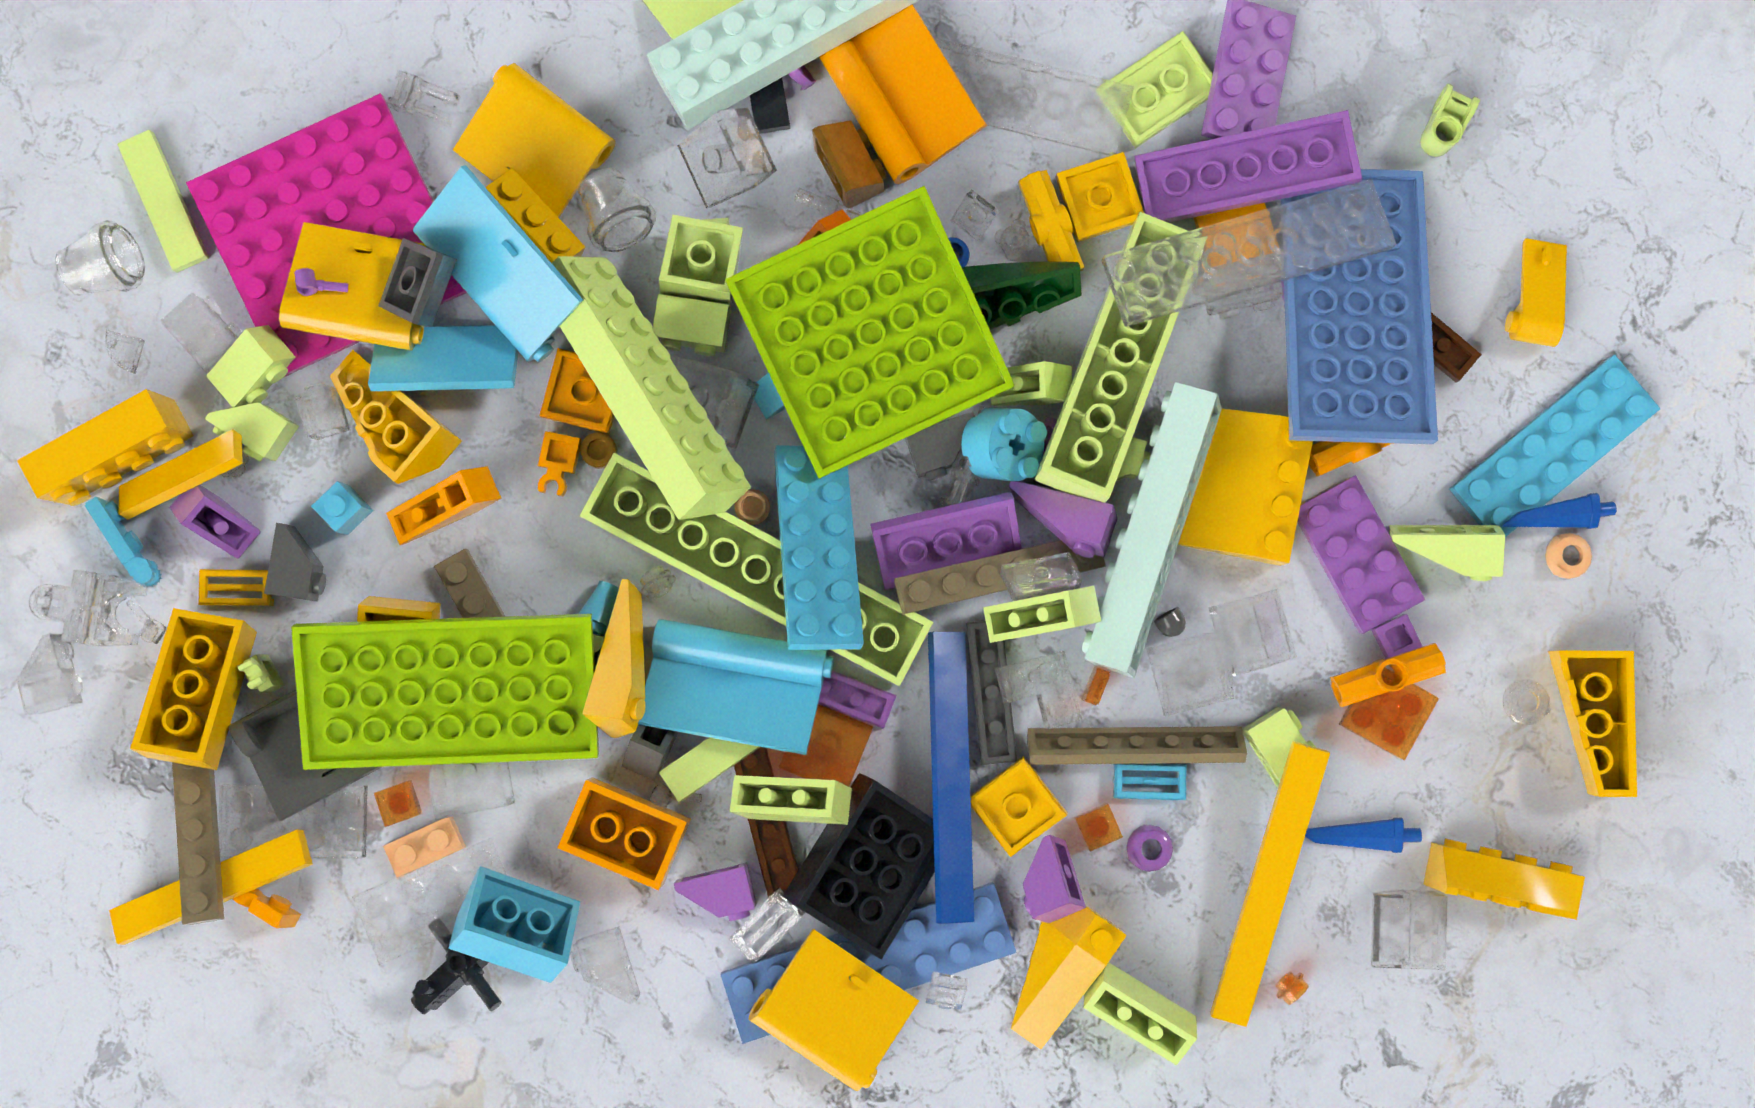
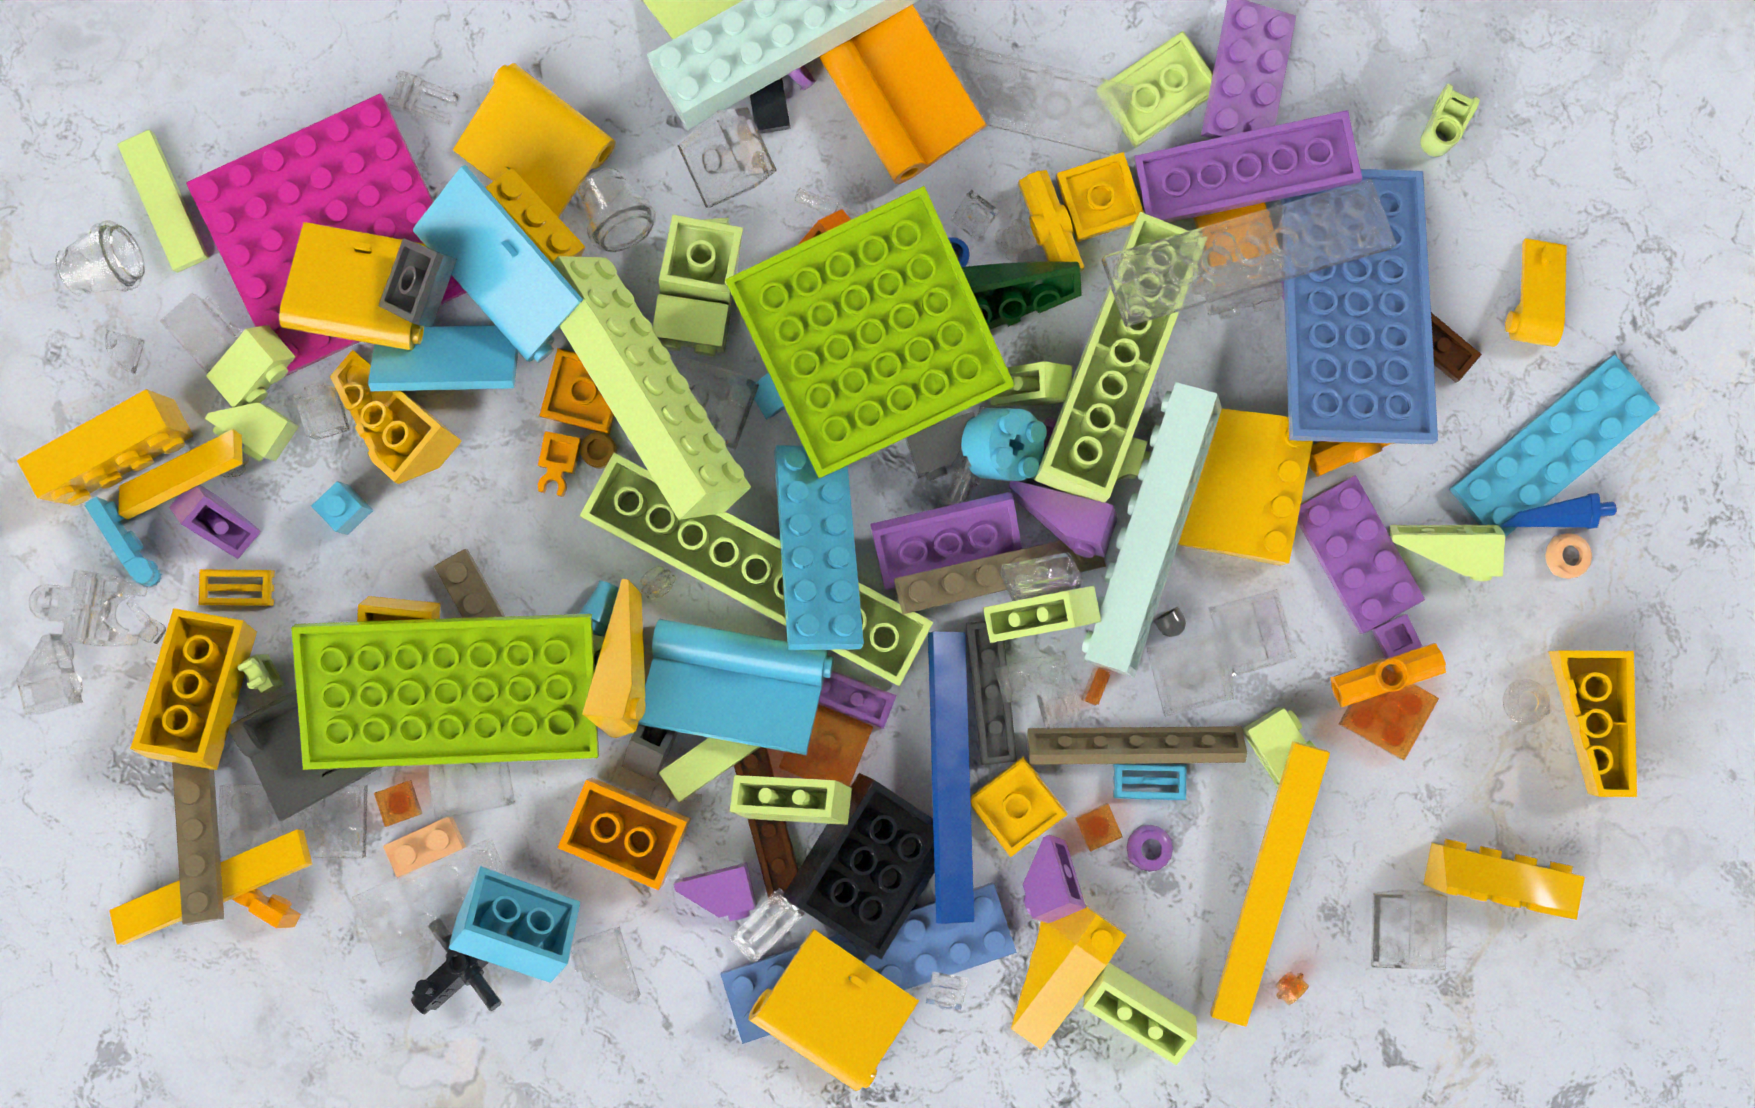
dark grey slope [264,523,326,601] -> none
medium lavender hand [294,268,348,296] -> none
light orange slope [386,466,502,545] -> none
light nougat plate [735,489,770,525] -> none
pearl gold slope [812,120,887,210] -> none
blue bar [1305,818,1422,853] -> none

